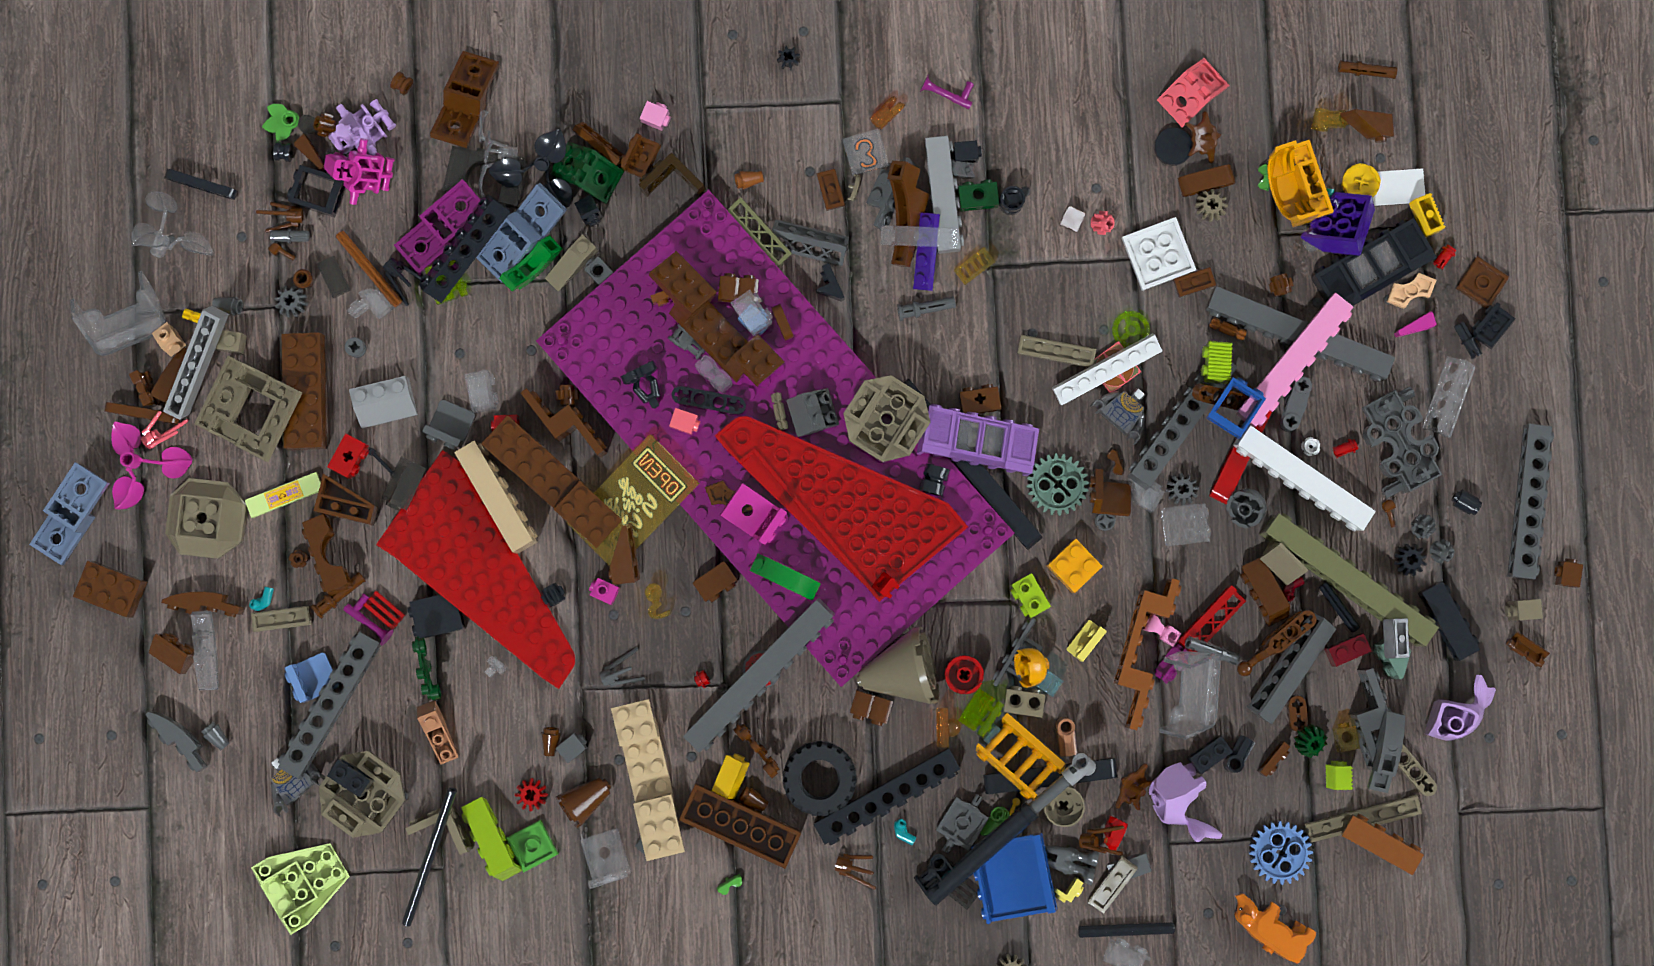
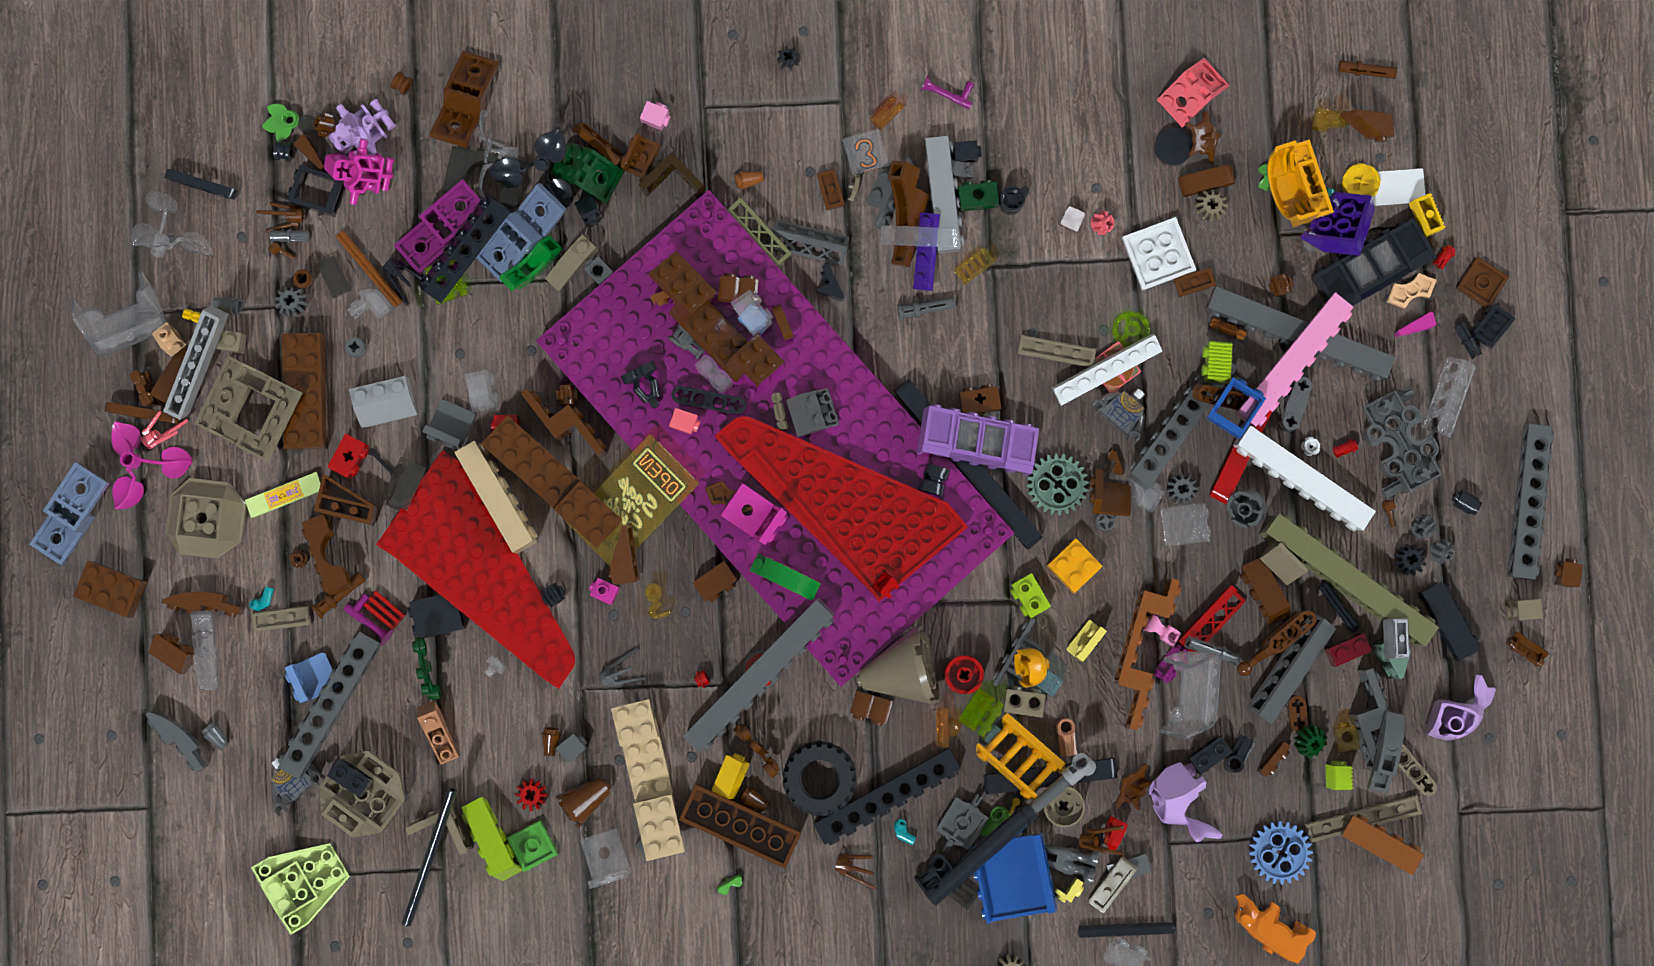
dark tan piece [844,375,931,462] -> none
dark red arm [1282,576,1304,602] -> none

